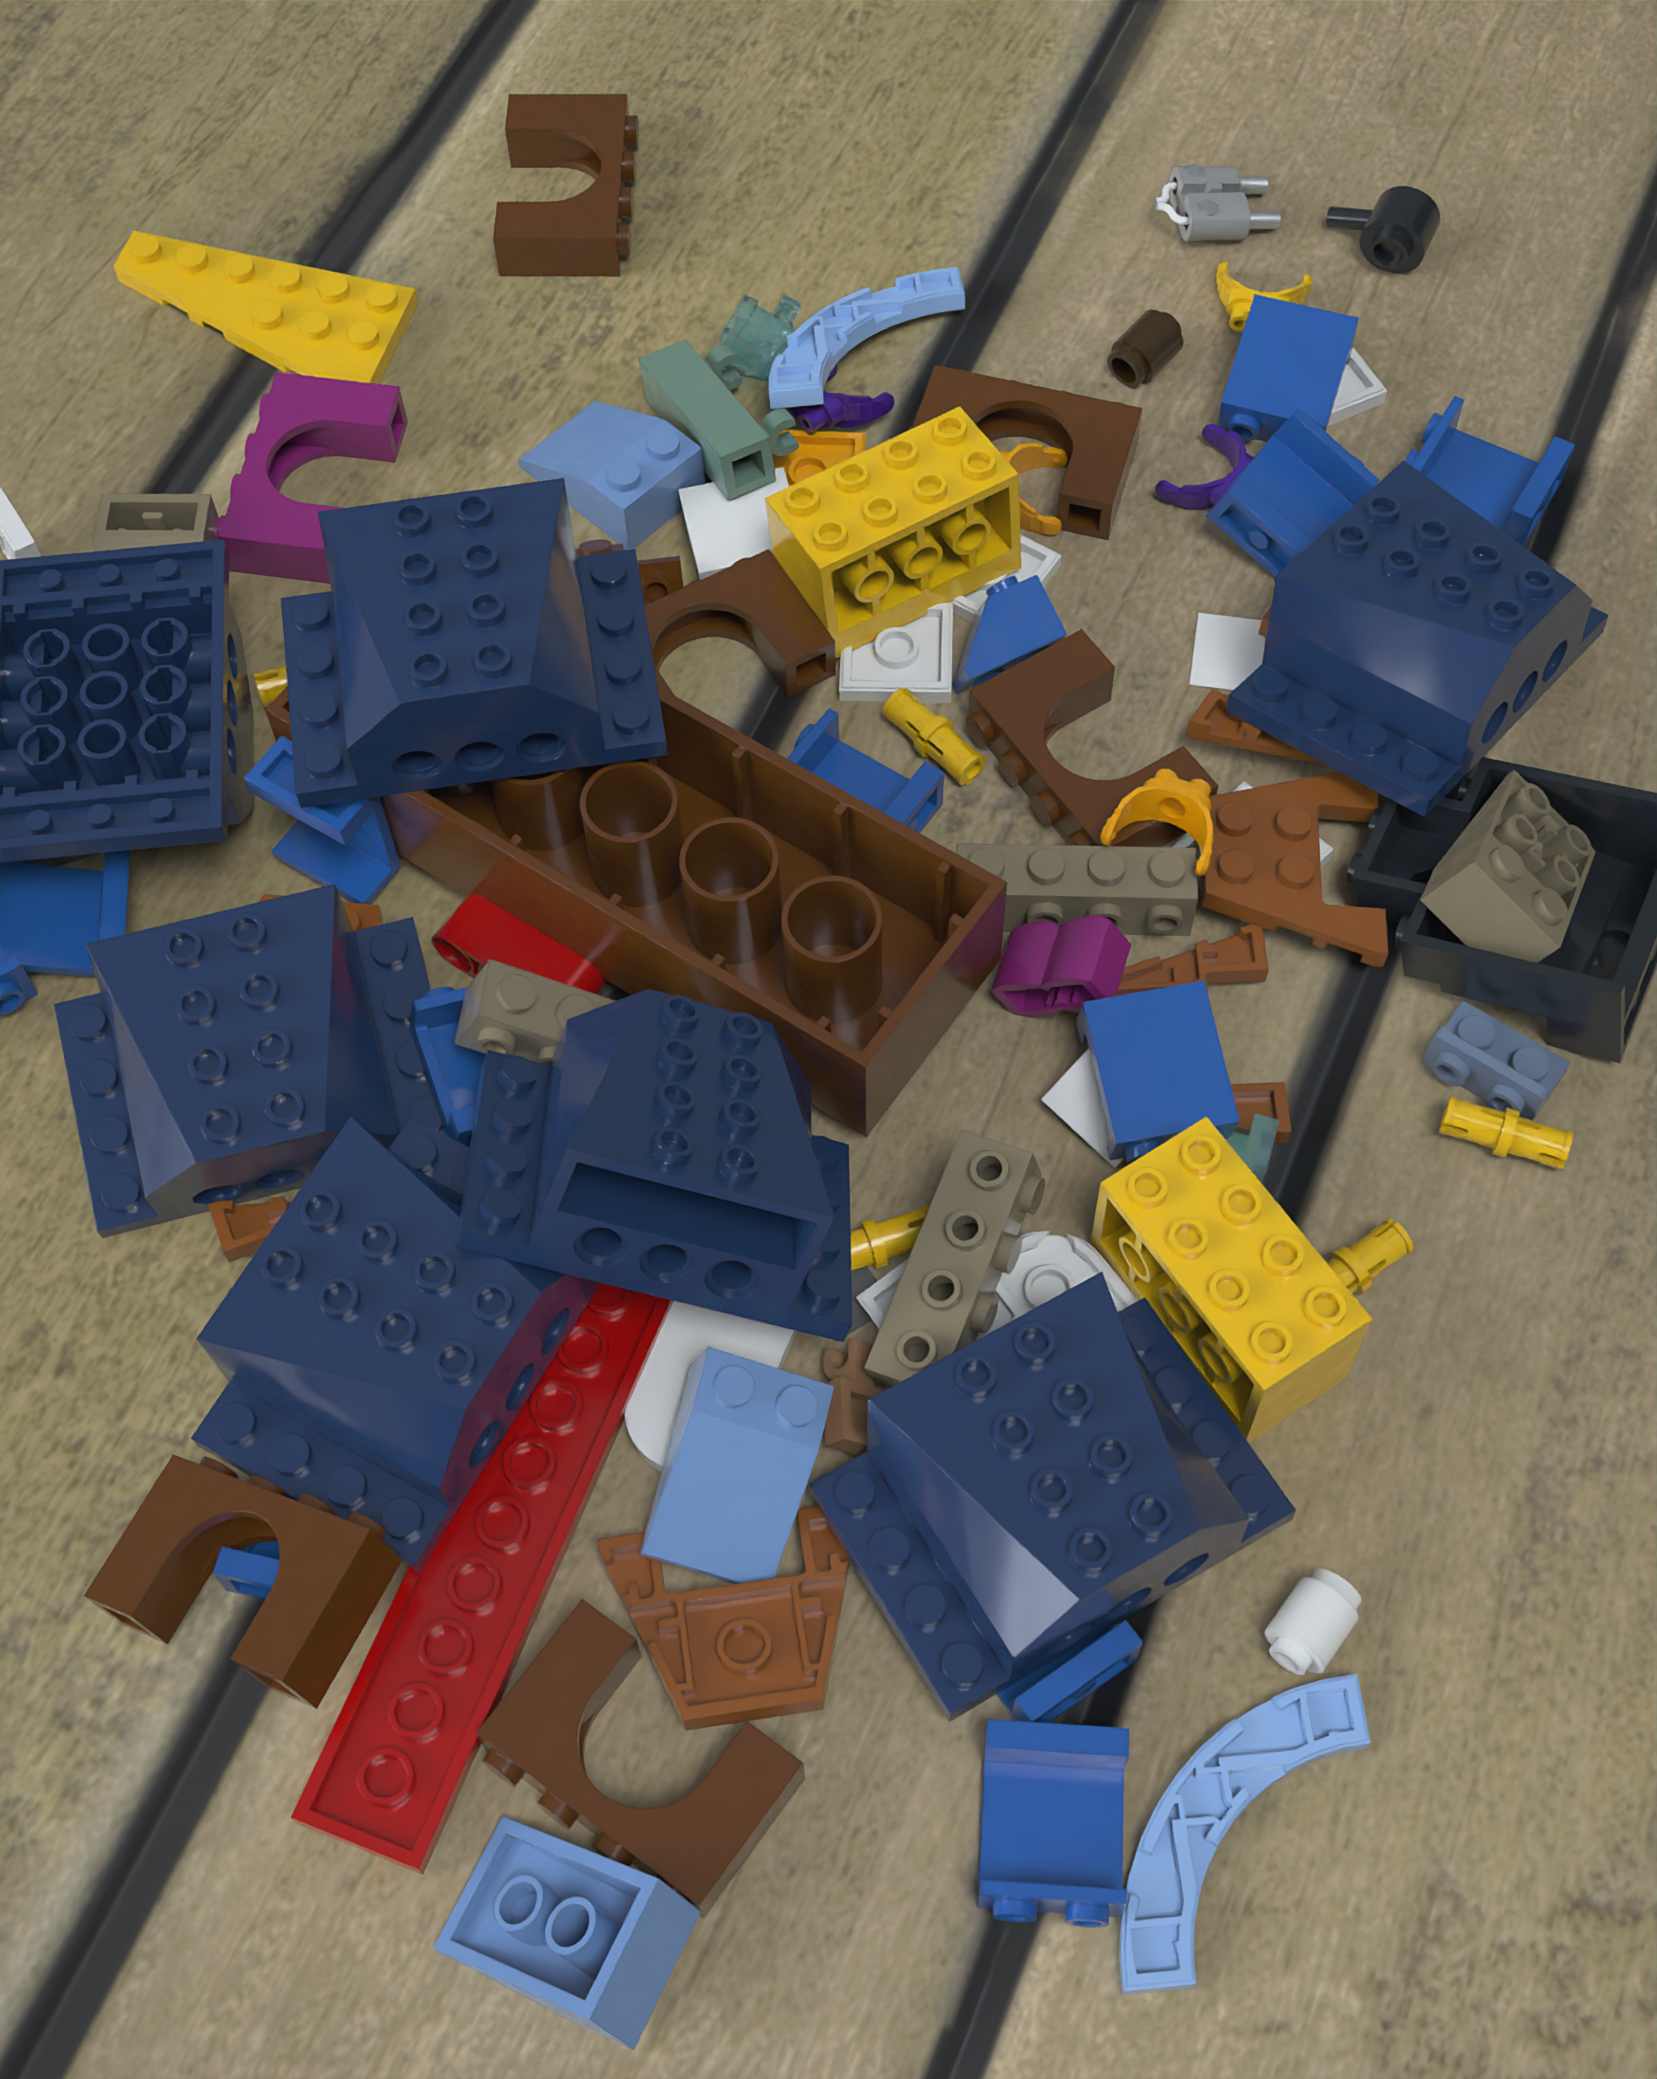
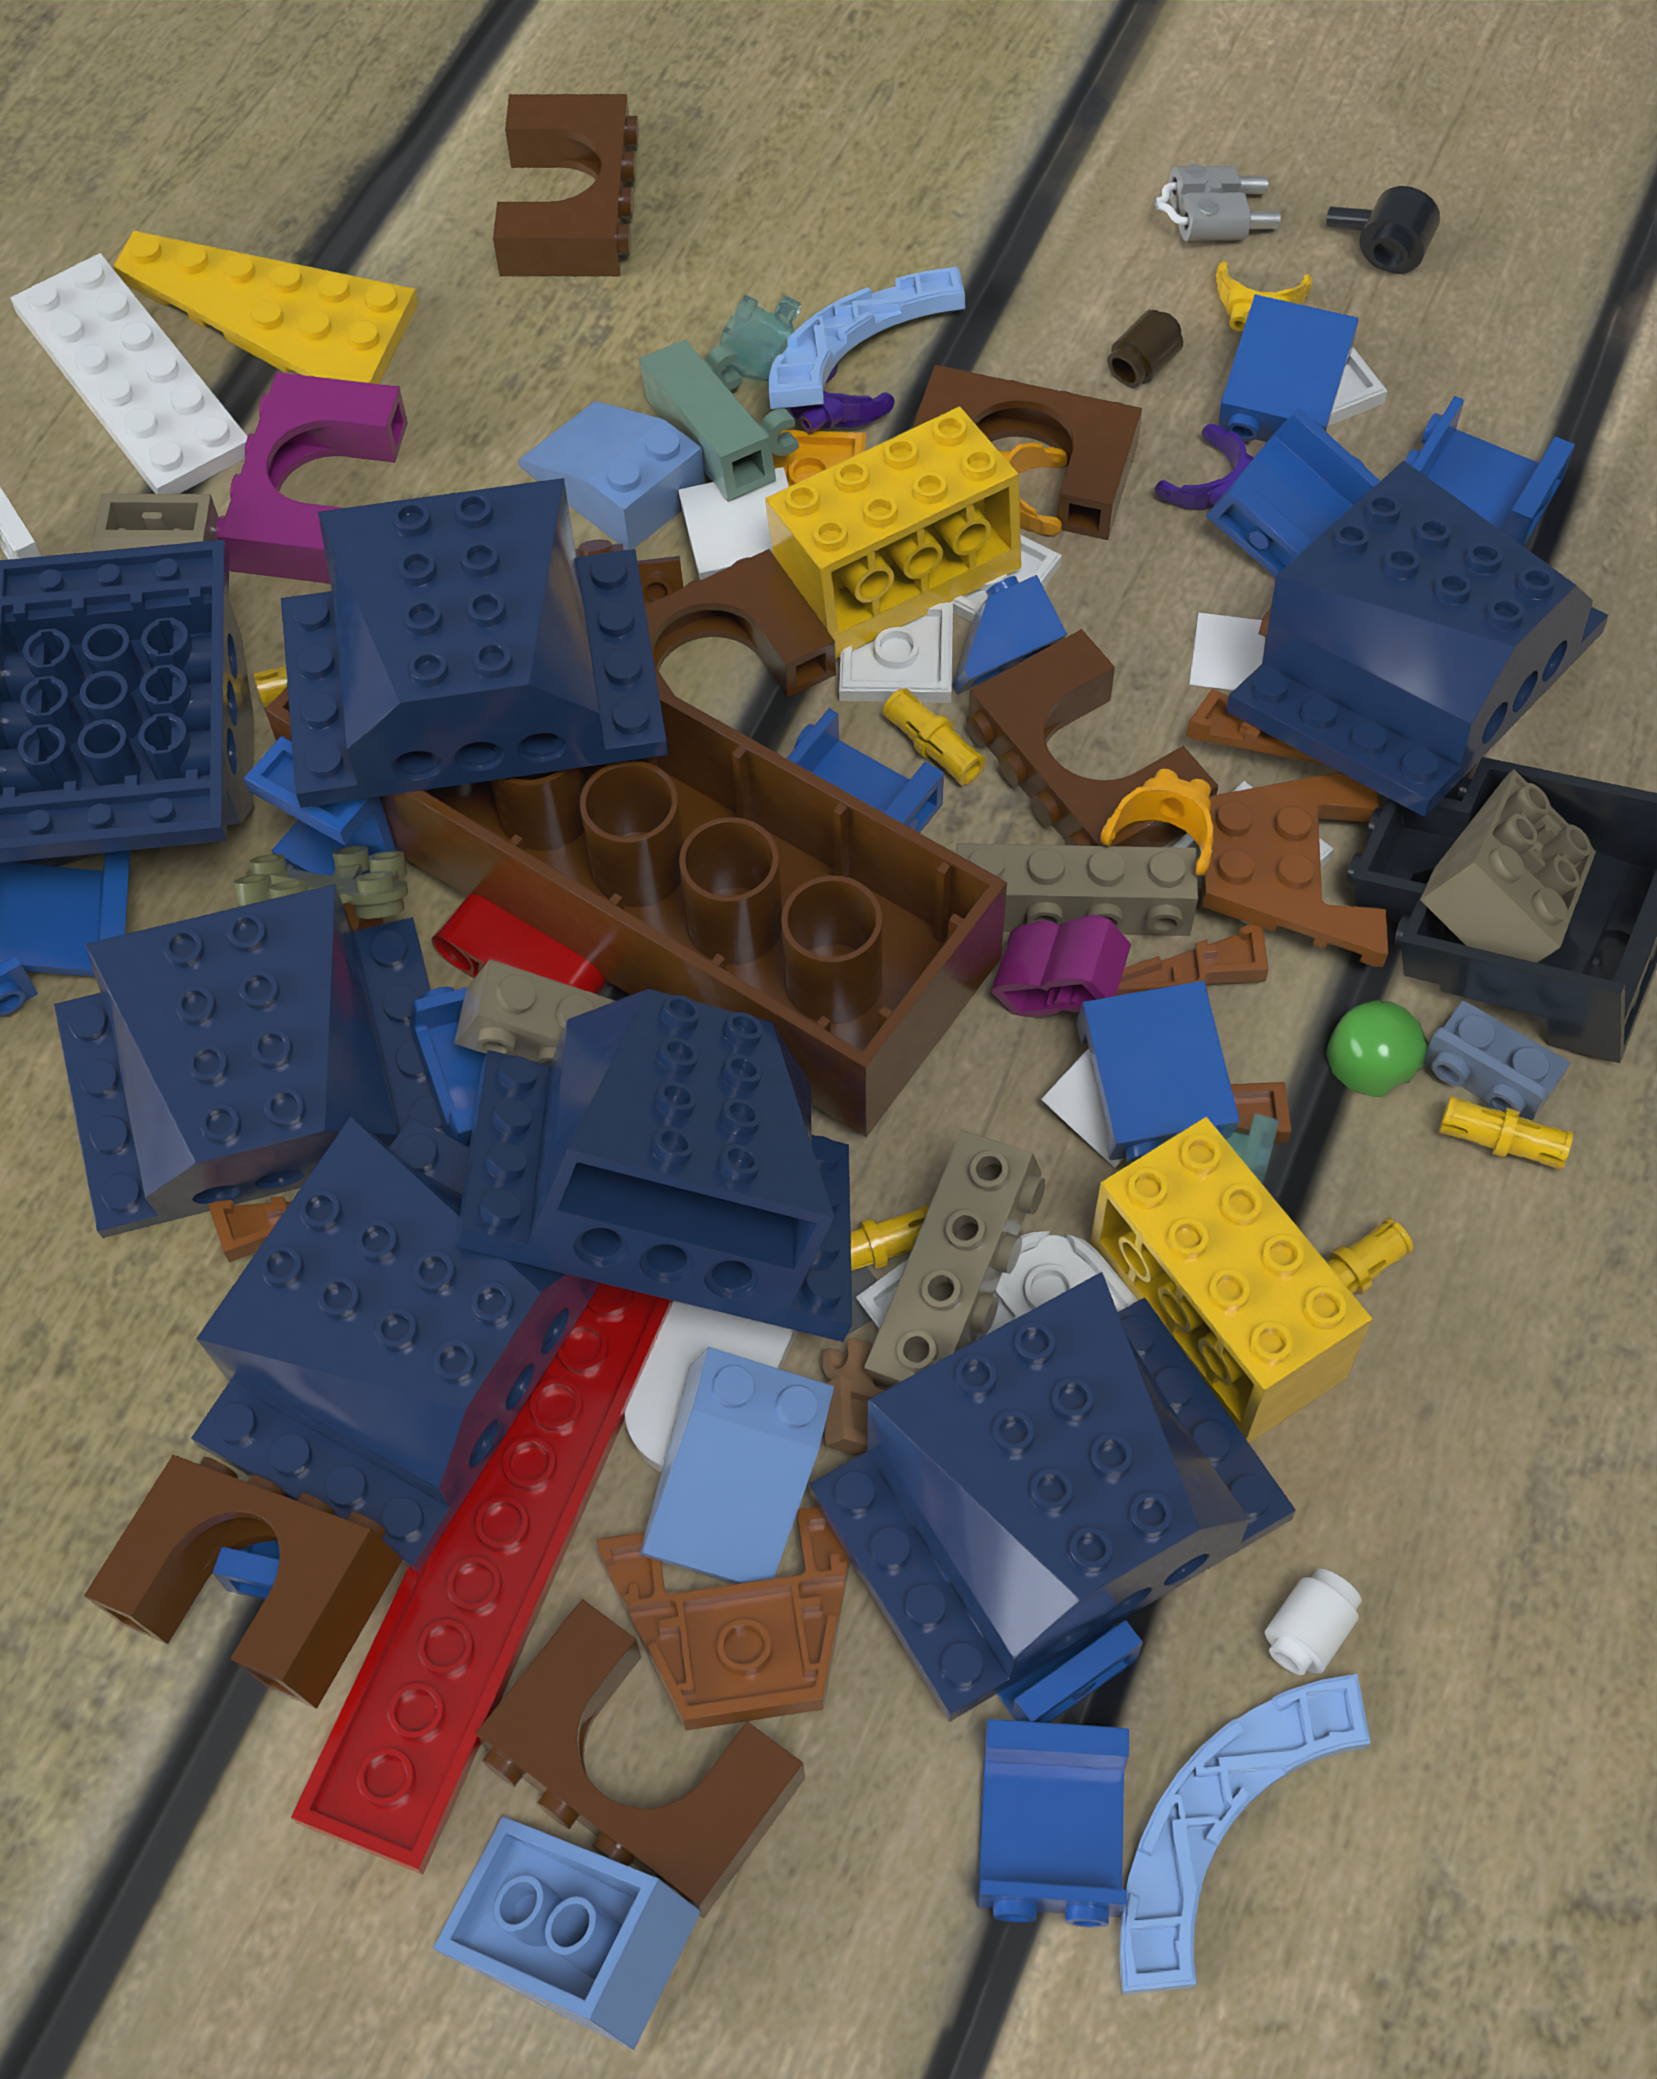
none -> white plate [10,253,247,494]
none -> olive plant [234,845,408,919]
none -> bright green hair [1326,1000,1428,1097]

